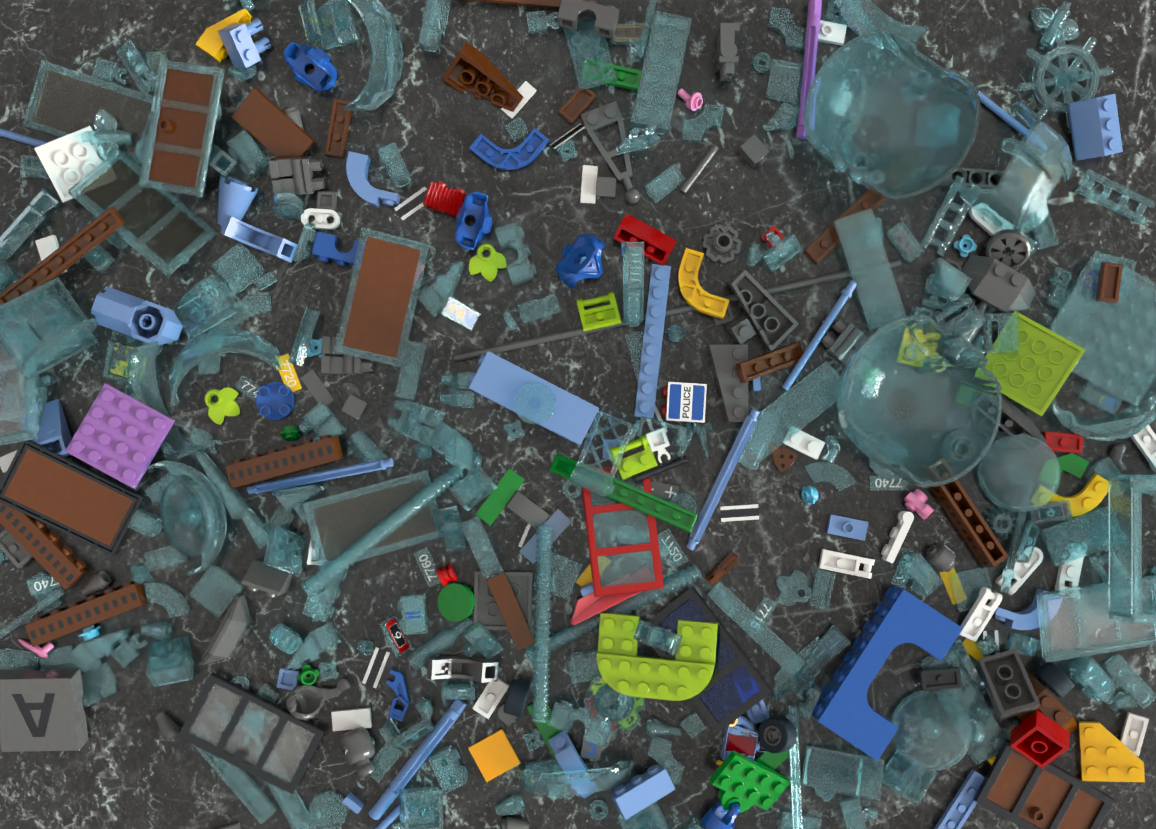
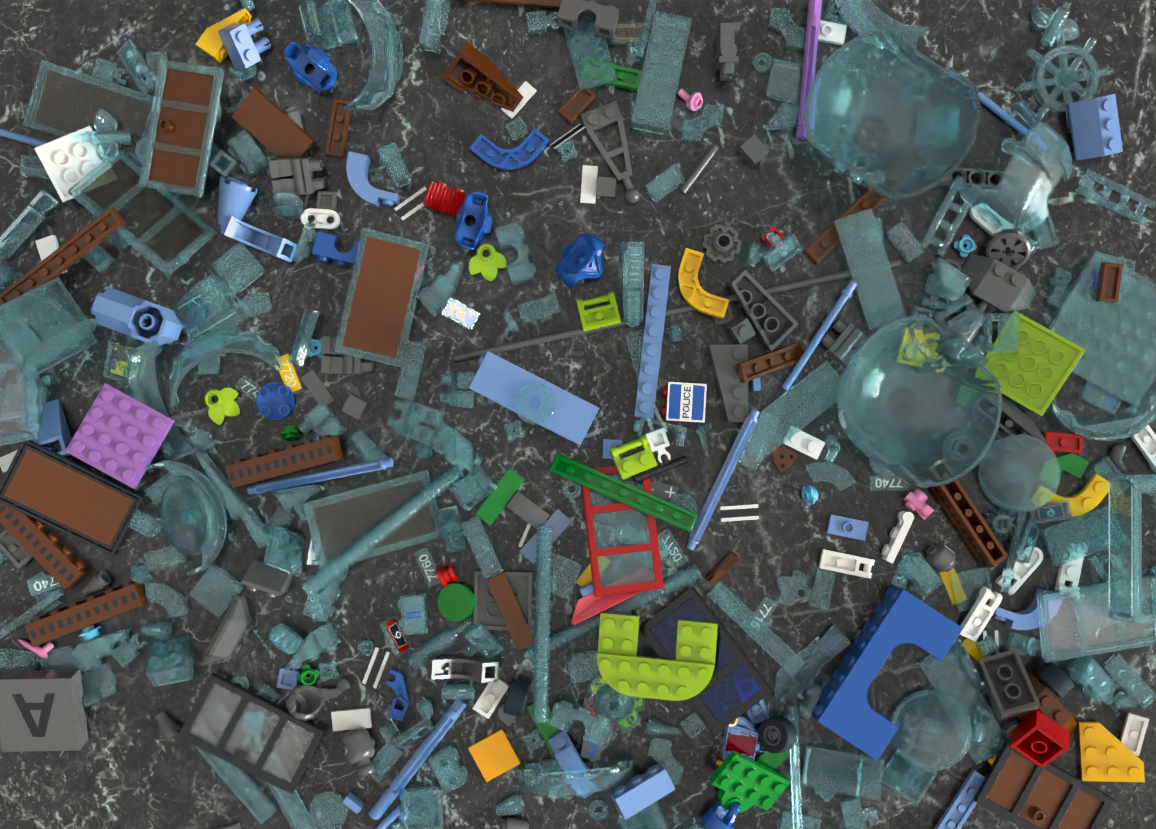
clear light blue tile [253,272,277,290] -> none
clear light blue piece [570,410,637,497] -> none
red brick [613,214,677,266] -> none
clear light blue plate [616,125,660,155] -> none
clear light blue brick [633,620,682,655] -> none
clear light blue piece [670,422,700,457] -> none
black plate [919,667,962,691] -> none

